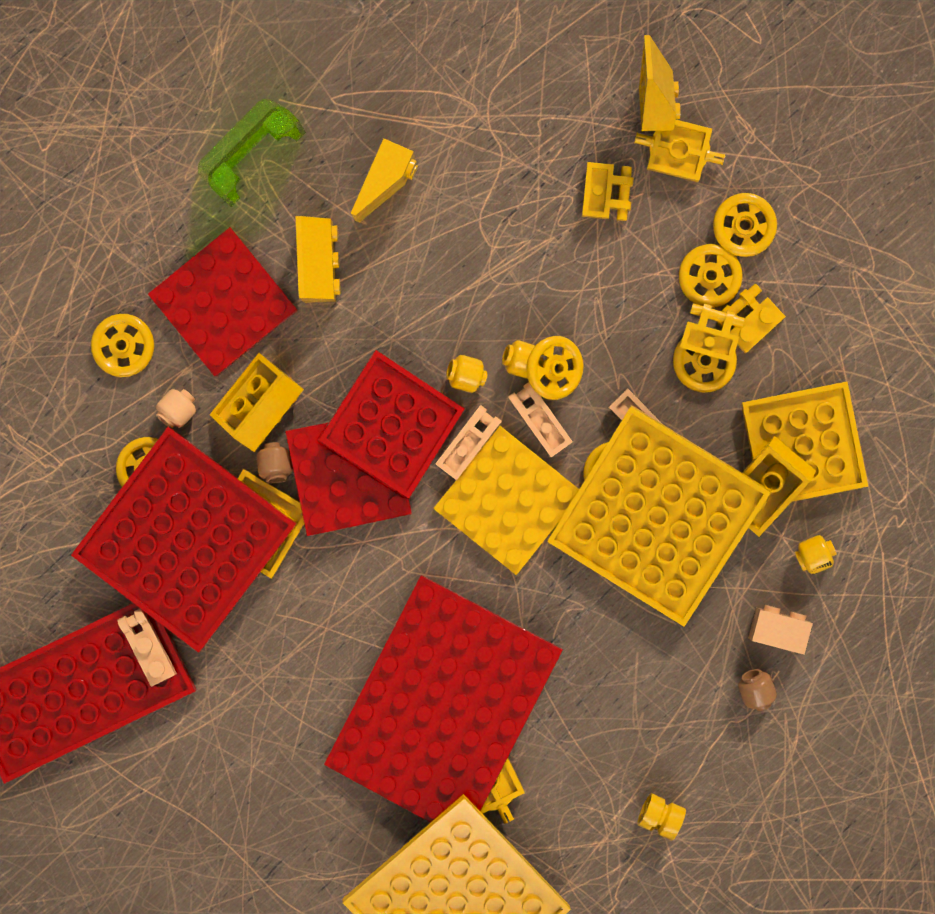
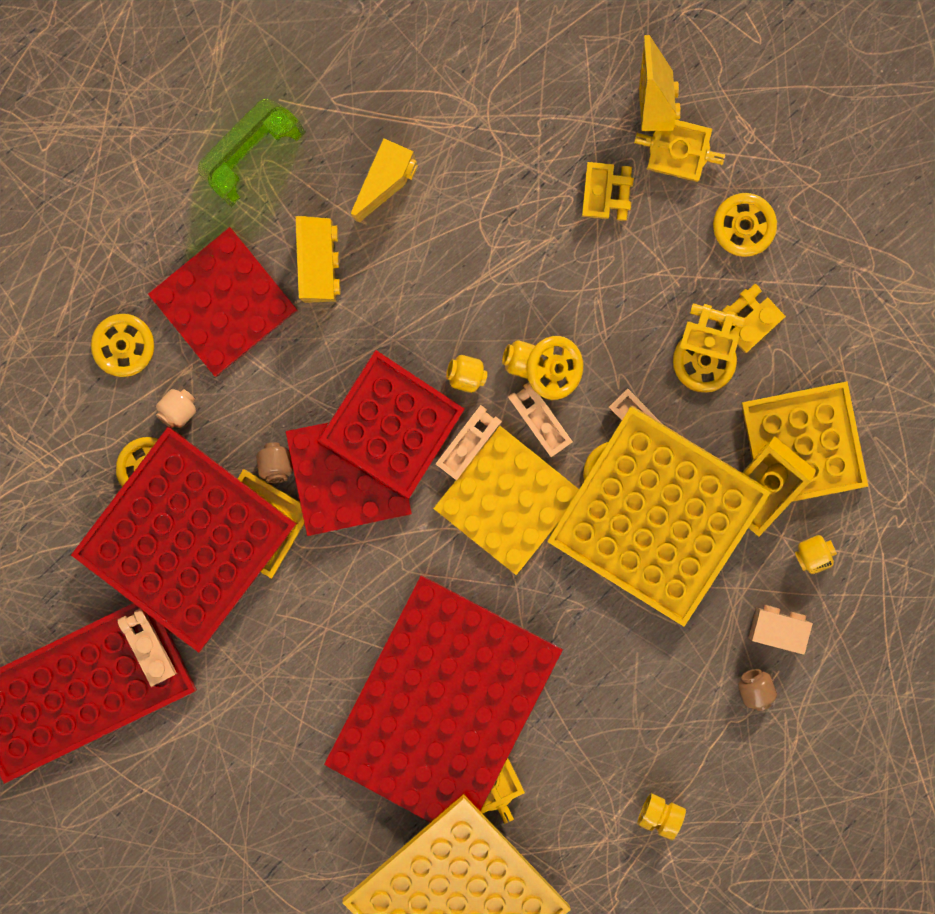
yellow slope [210,353,304,452] -> none
yellow plate [679,244,743,308] -> none

